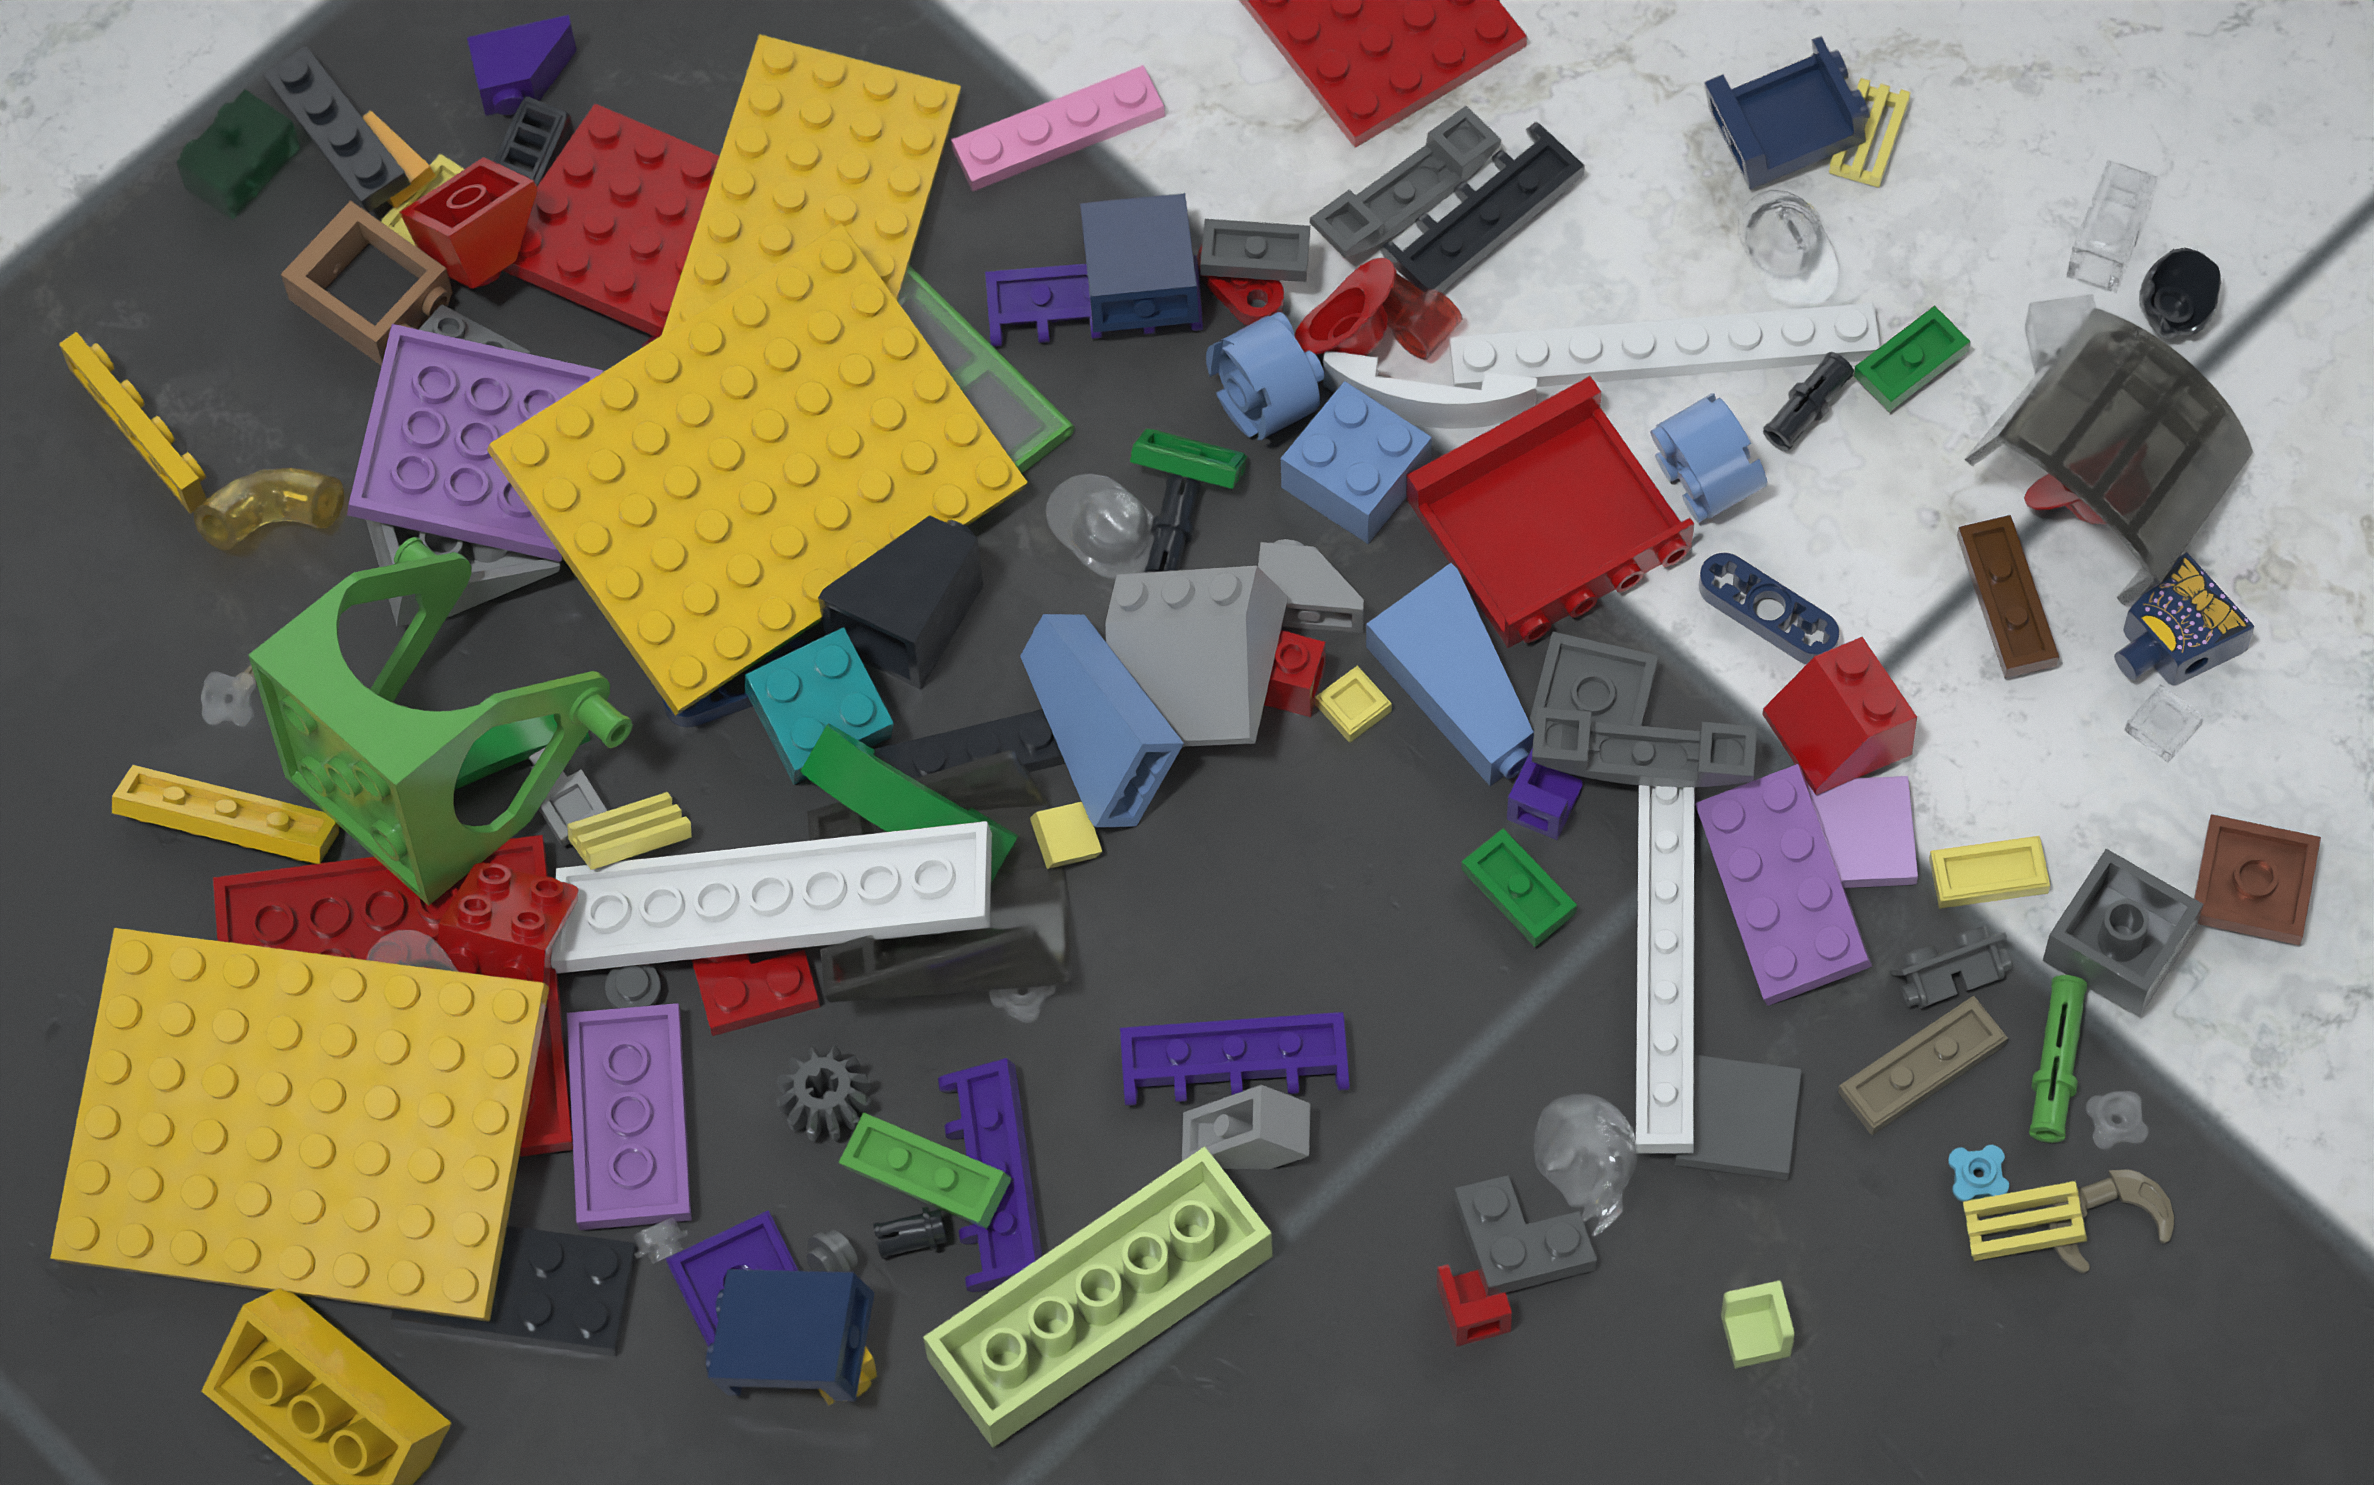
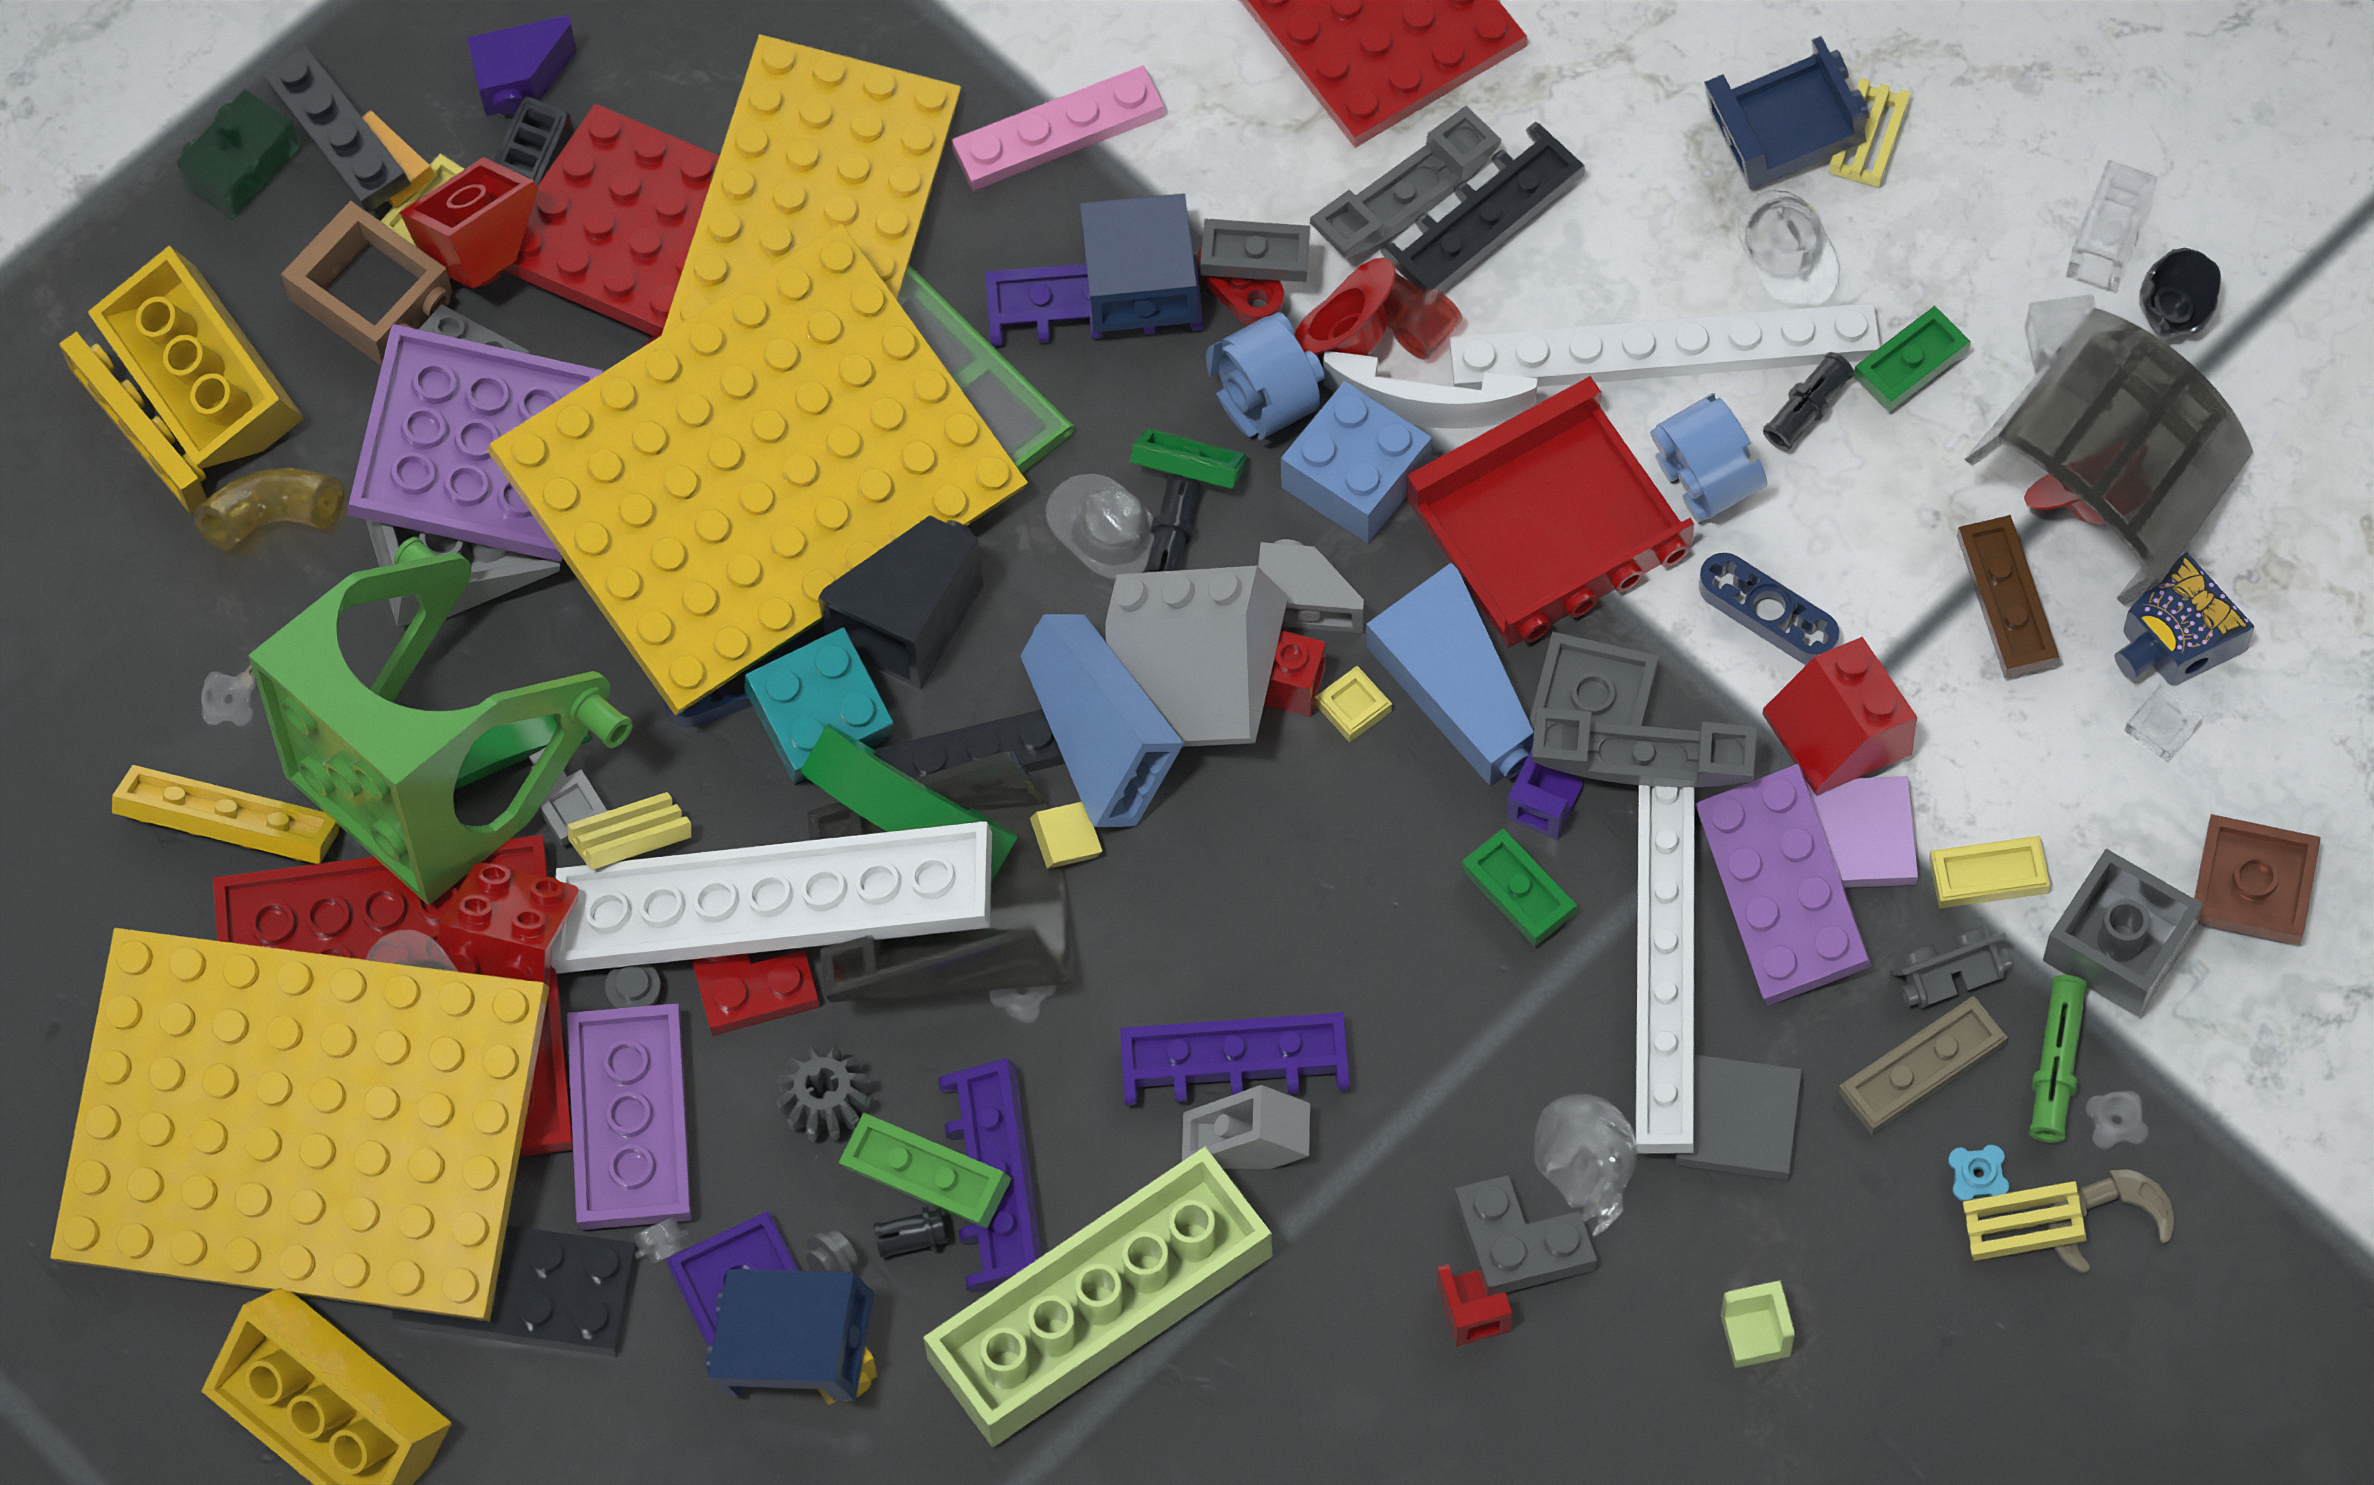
none -> yellow slope [88,245,304,469]

